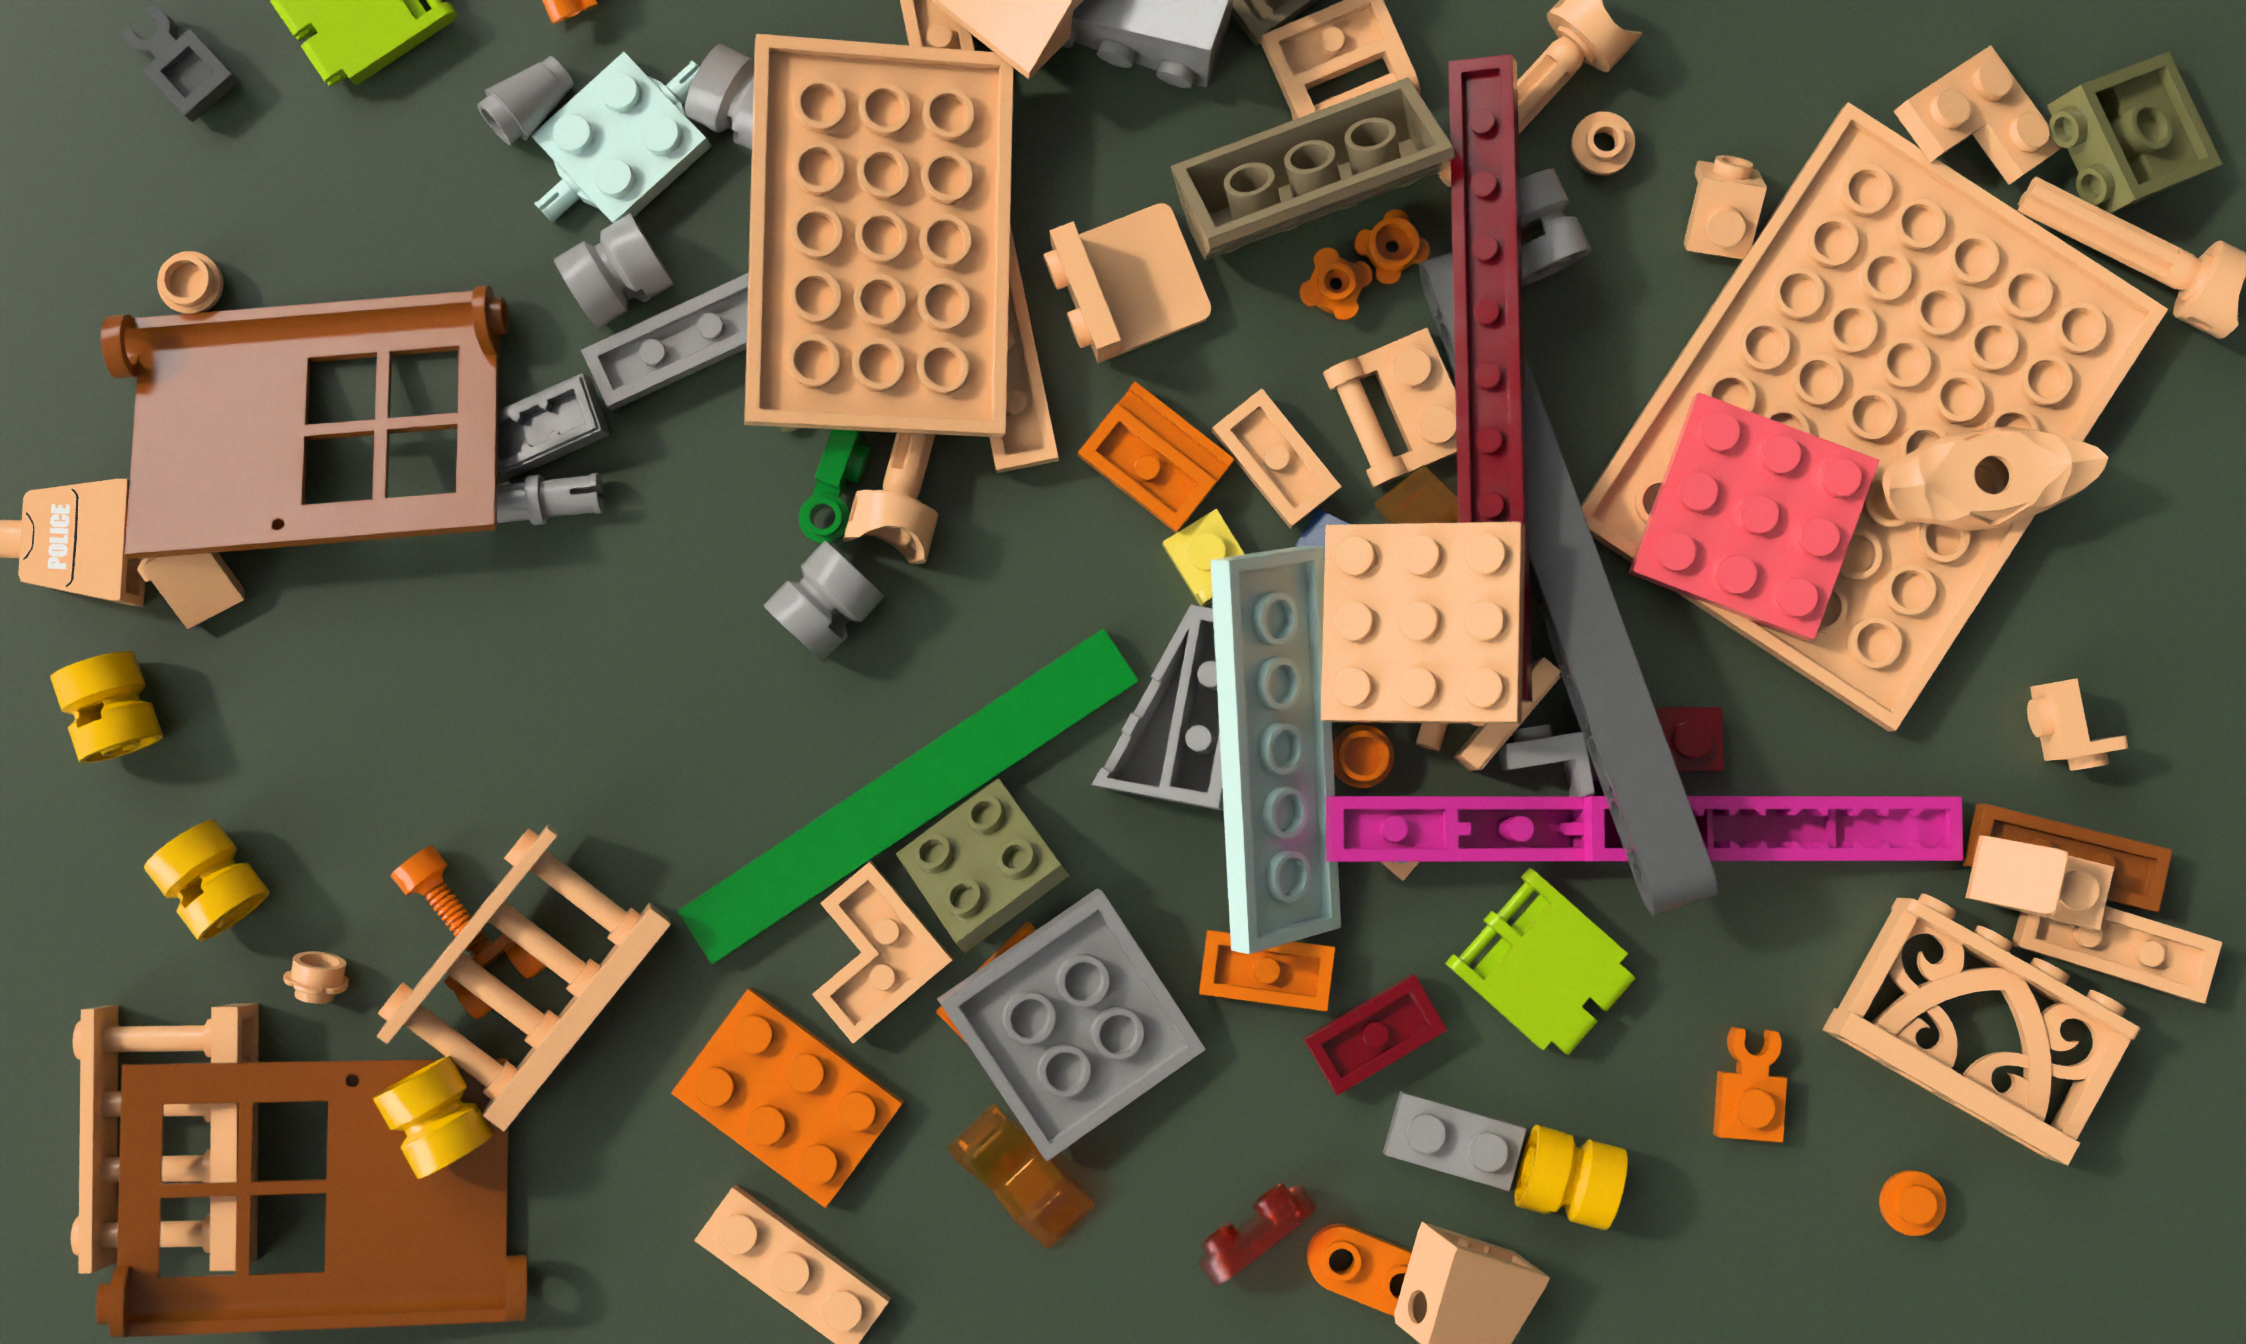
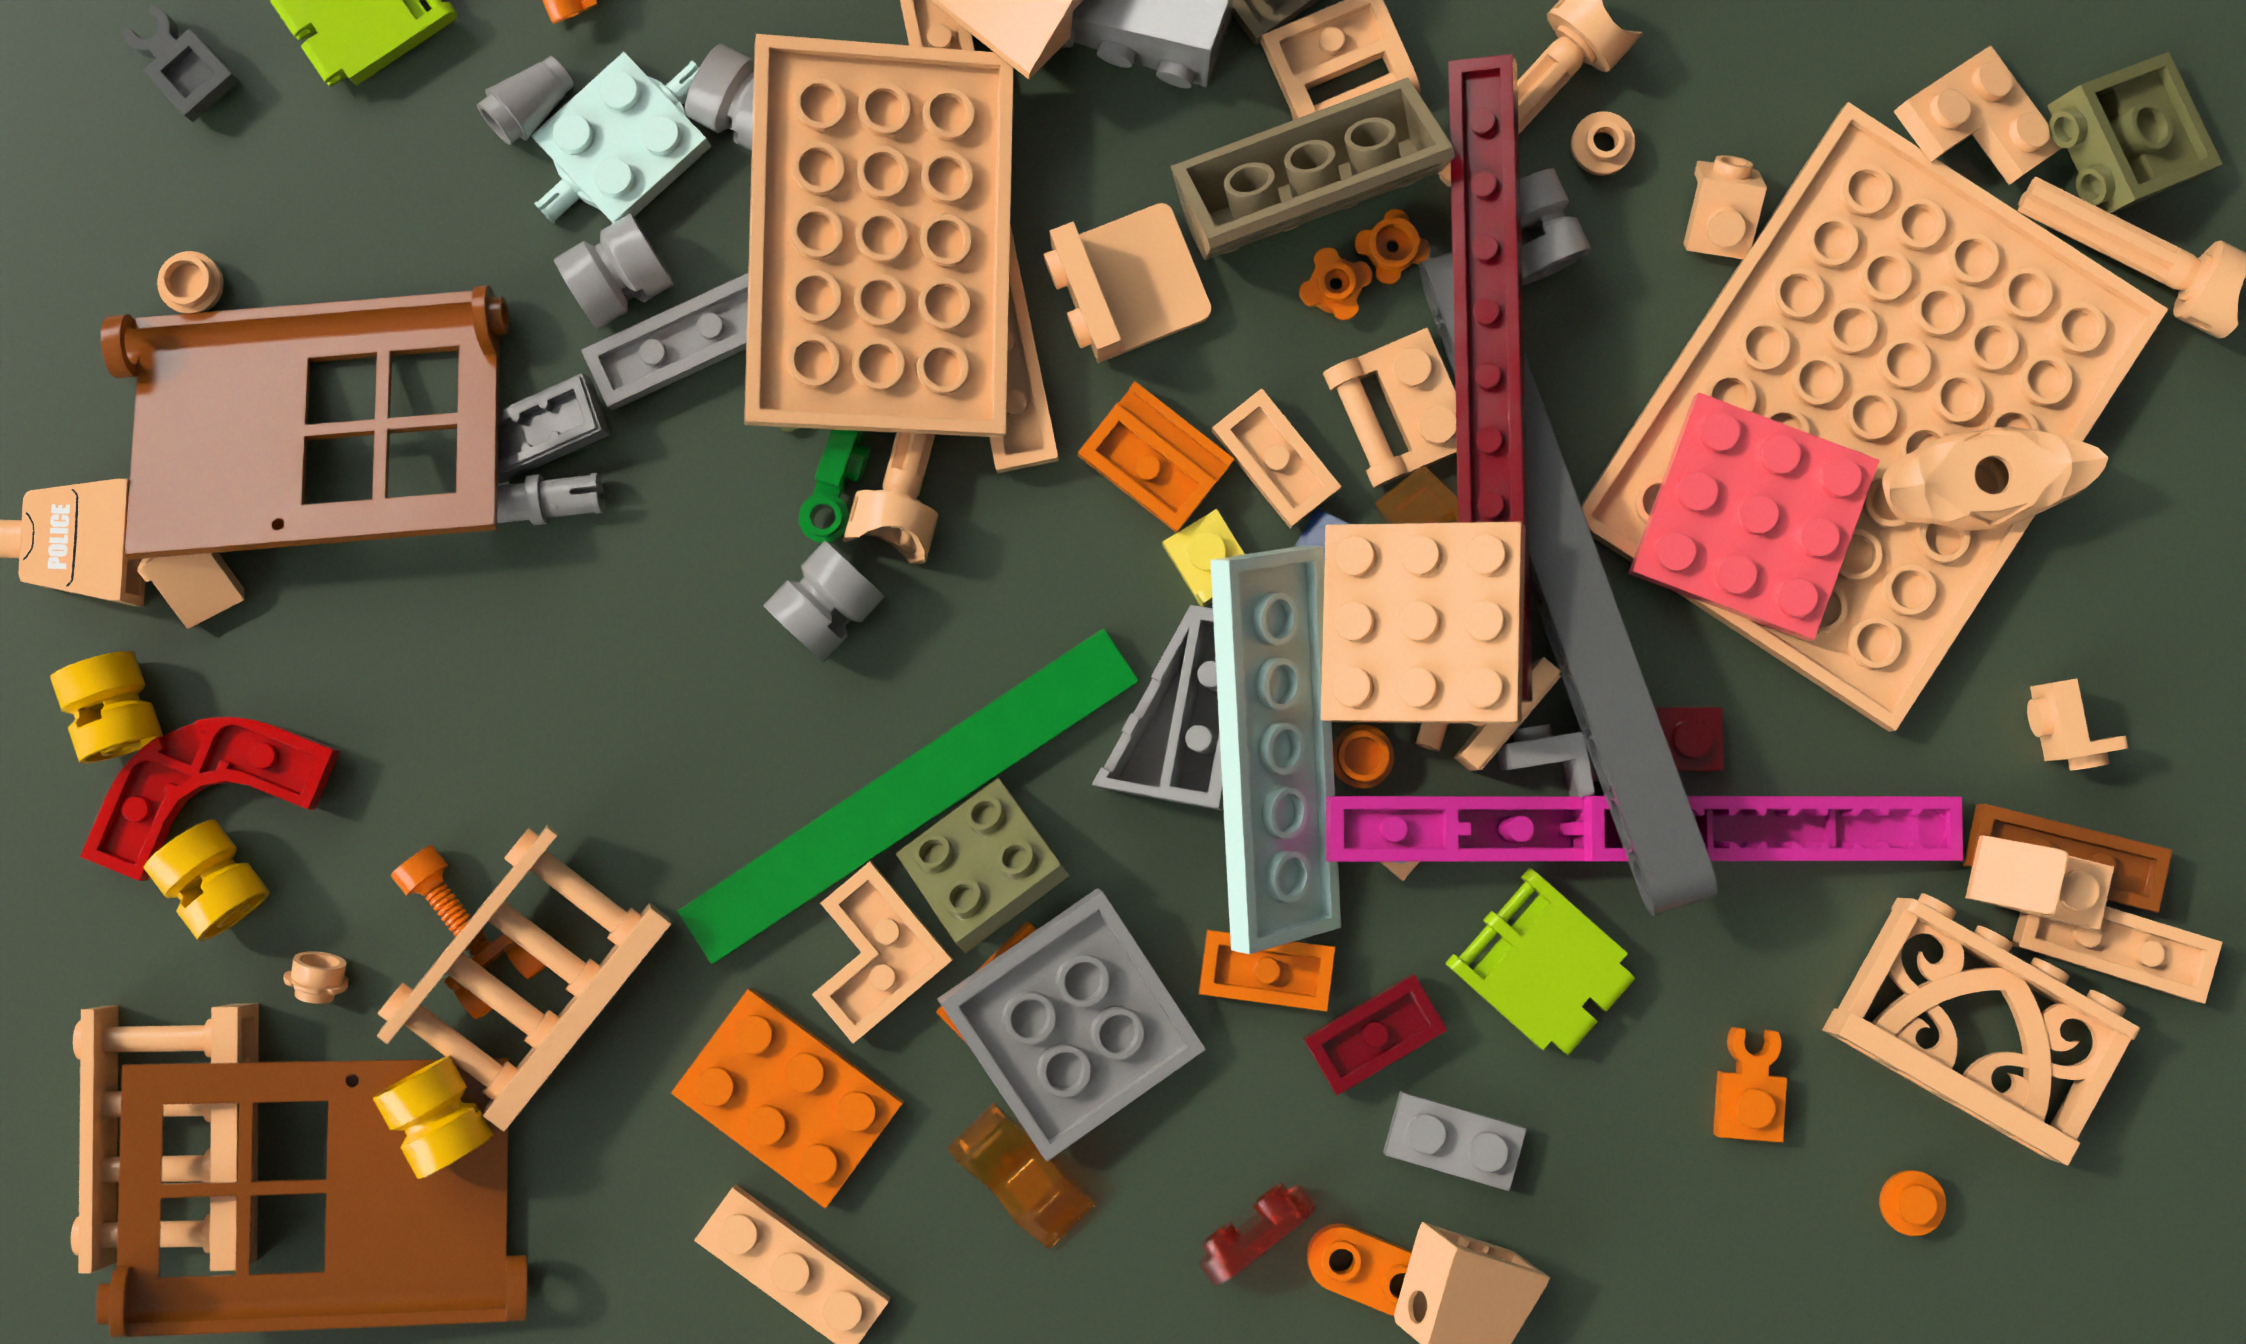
yellow wheel [1514,1124,1628,1231] -> none
none -> red plate [80,717,340,881]

